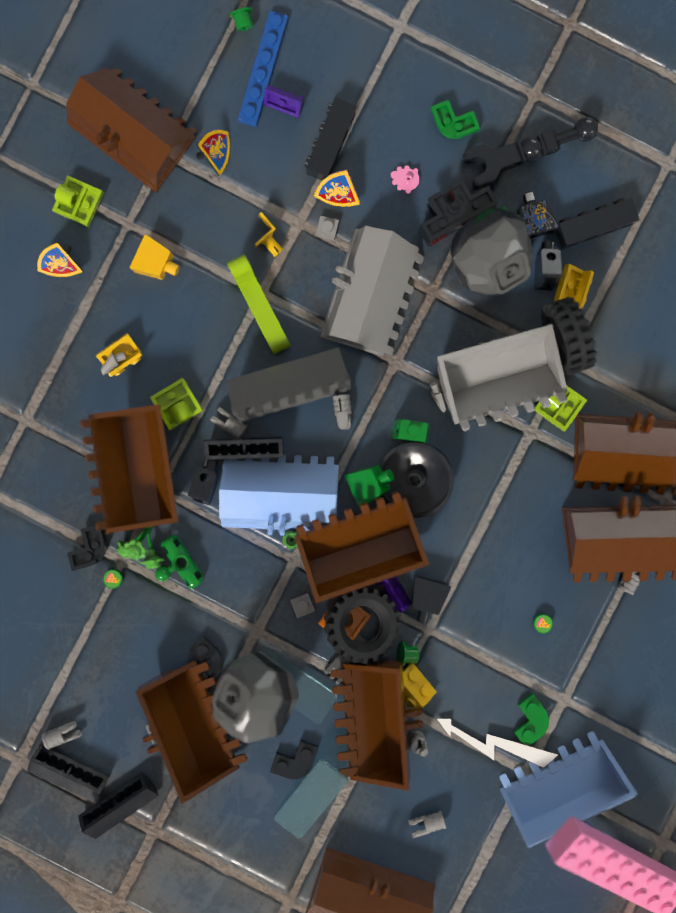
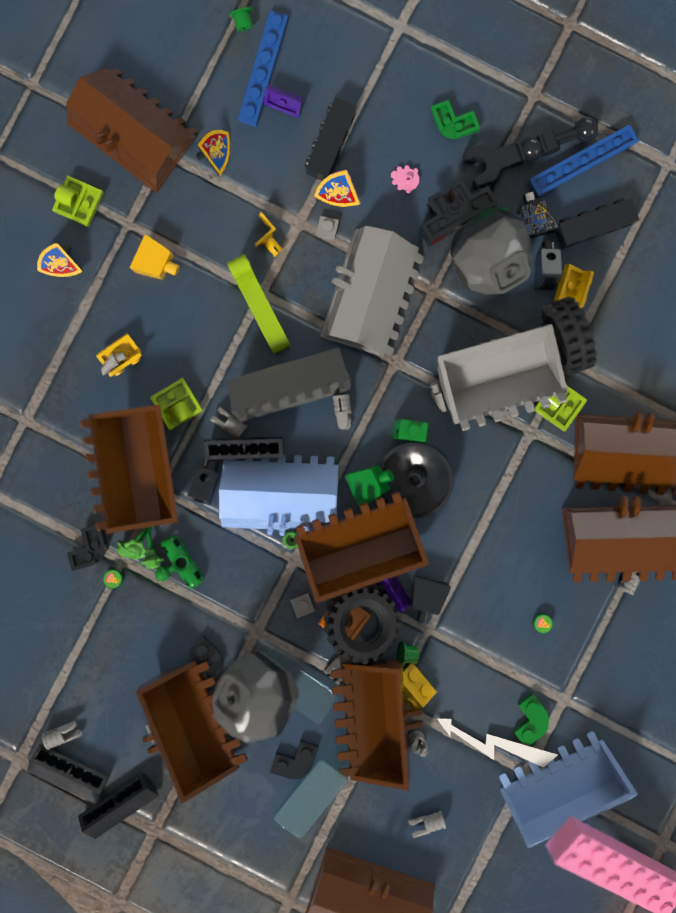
none -> blue plate [528,125,639,198]

